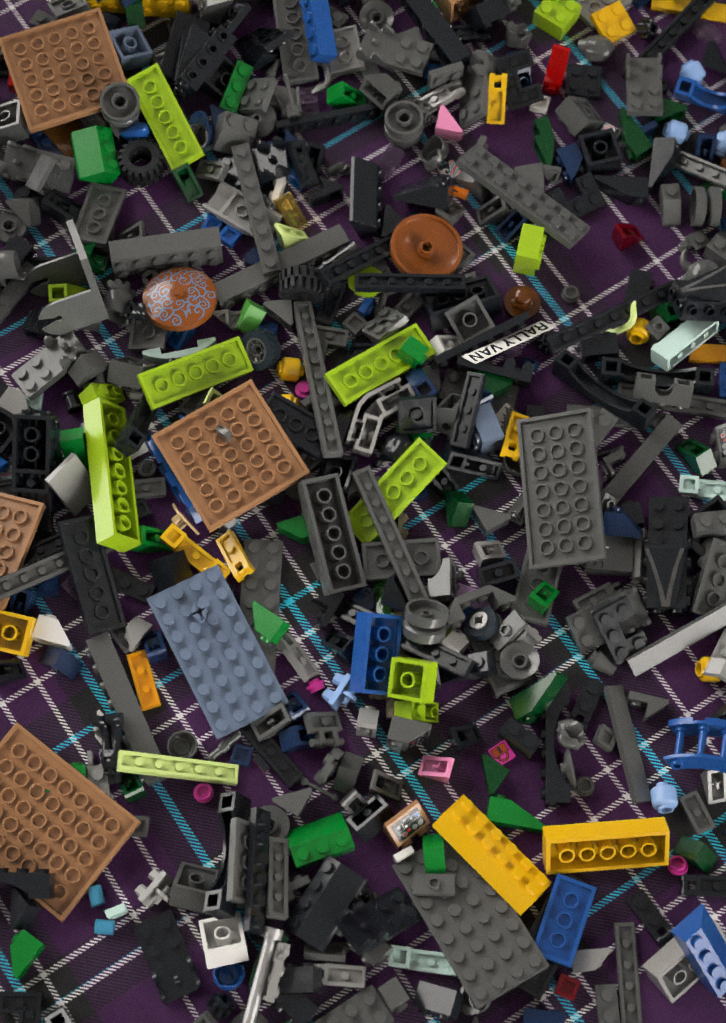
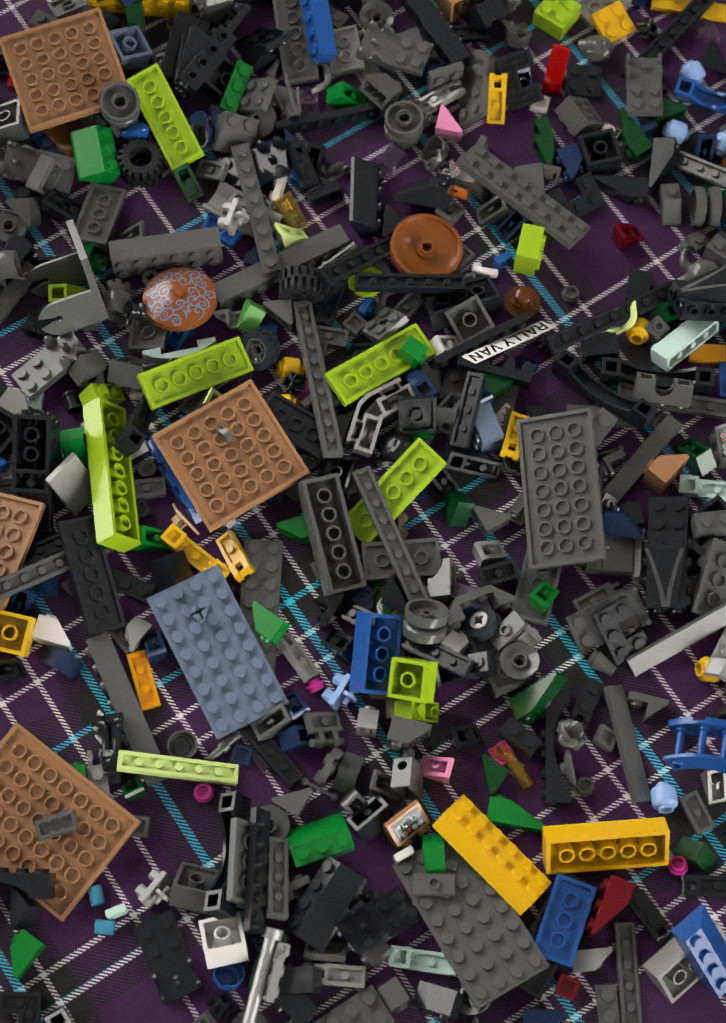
none -> dark grey plate [34,809,80,842]
none -> light grey hips [217,198,249,236]
none -> black gear [282,372,305,396]
none -> dark grey torso [391,749,424,800]
none -> white arm [471,262,498,278]
none -> blue tile [492,251,513,270]
none -> clear yellow pin [501,749,533,789]
none -> dark red slope [584,875,635,939]
none -> medium nougat slope [642,454,690,496]

